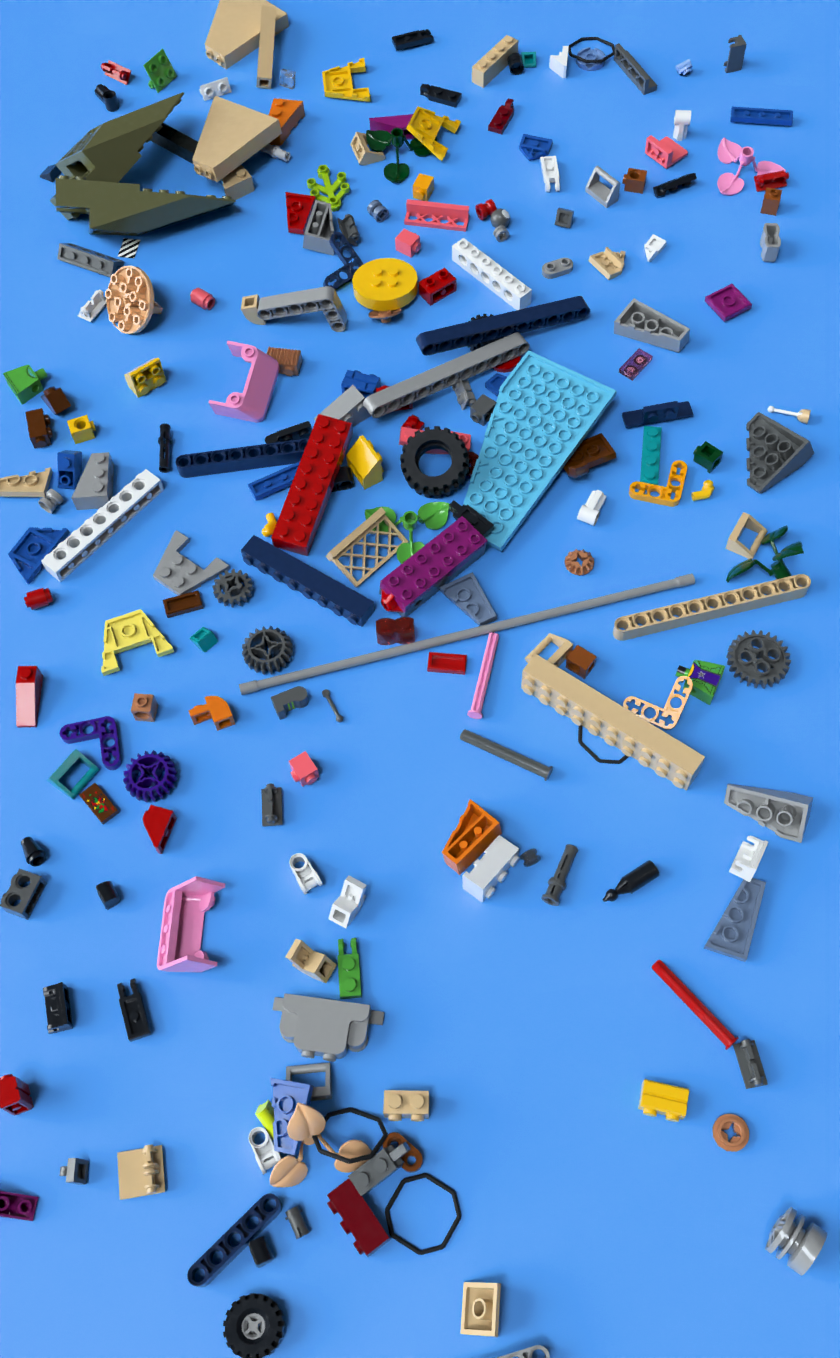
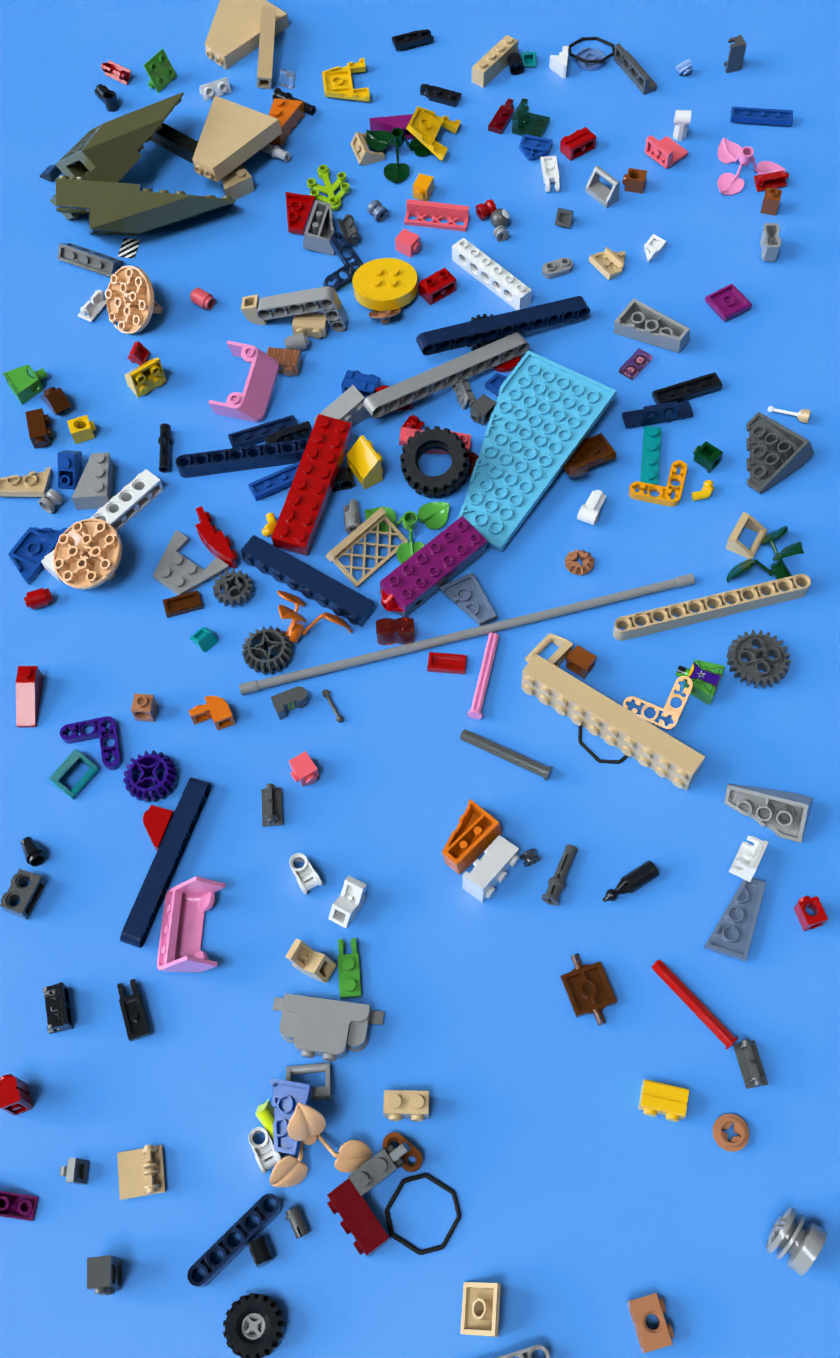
reddish brown tile [79,783,119,825] -> none
black brick [96,881,121,910] -> none
light yellow wing [101,609,174,676] -> none
black piece [312,1108,388,1164] -> none
black hinge [449,501,494,538] -> none
black hinge [653,173,697,197] -> none
none -> light nougat bracket [53,518,122,590]
none -> dark grey brick [87,1255,122,1296]
none -> dark blue beam [120,777,211,948]
none -> red tile [128,341,150,366]
none -> red slope [195,506,238,569]
none -> dark blue tile [228,415,297,448]
none -> black pin [272,88,316,116]
none -> orange plant [277,590,352,643]
none -> light grey brick [284,333,309,351]
none -> tan brick [292,312,329,339]
none -> light grey hinge [343,499,361,534]
none -> clear green bracket [512,98,550,137]
none -> red brick [560,127,596,161]
none -> reddish brown plate [560,954,617,1026]
none -> nougat brick [627,1293,674,1353]
none -> black plate [652,372,723,404]
none -> red brick [793,896,828,932]

